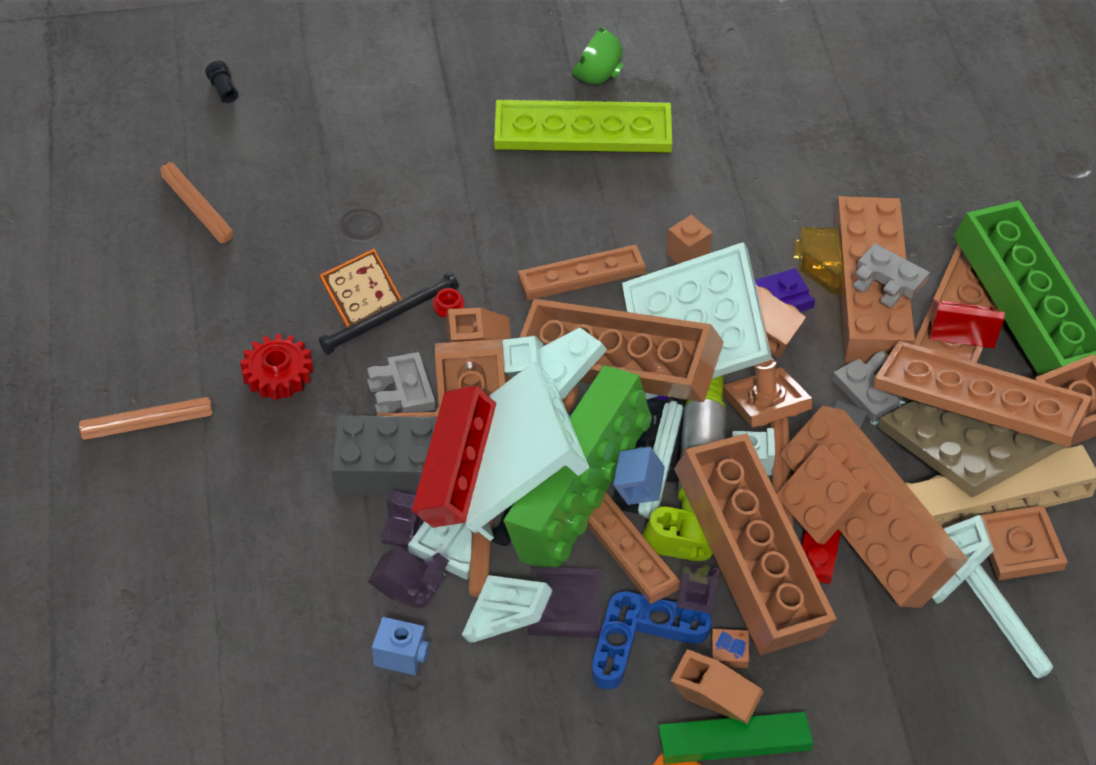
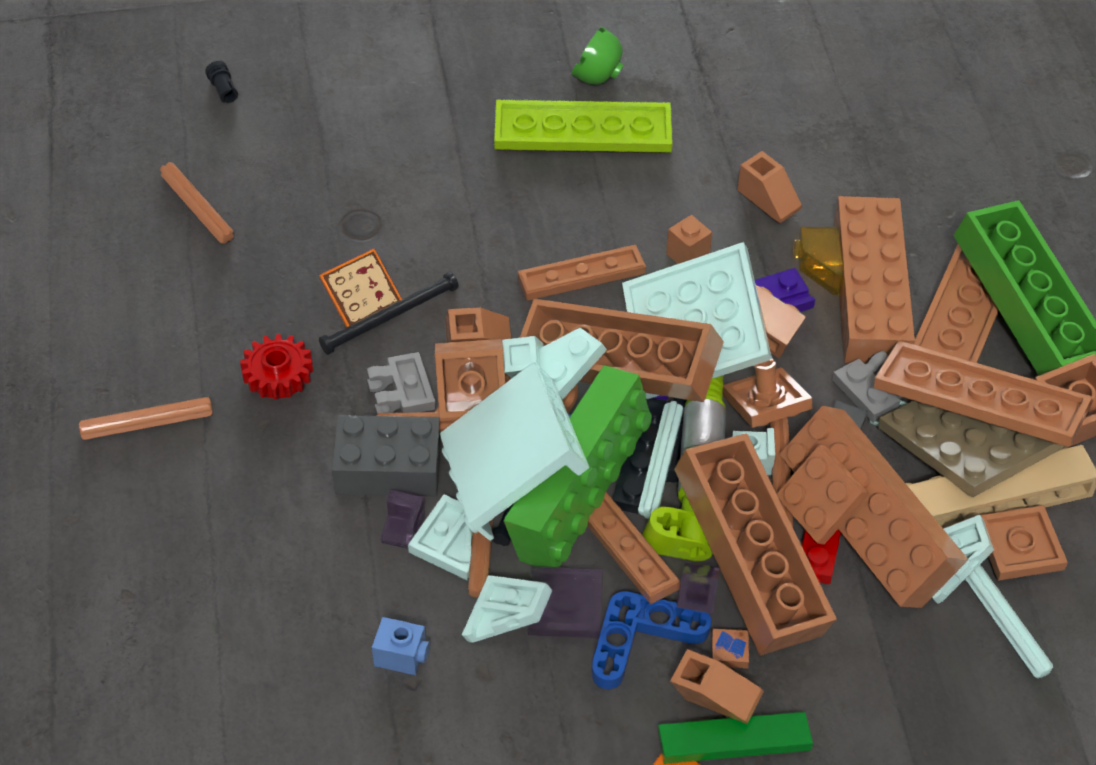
clear purple brick [368,545,449,608] -> none
red brick [411,385,497,528] -> none
red plate [433,288,465,318] -> none
medium blue brick [614,447,665,505] -> none
light grey plate [853,243,930,308] -> none
red slope [930,299,1005,349] -> none
none -> nougat slope [737,151,802,224]

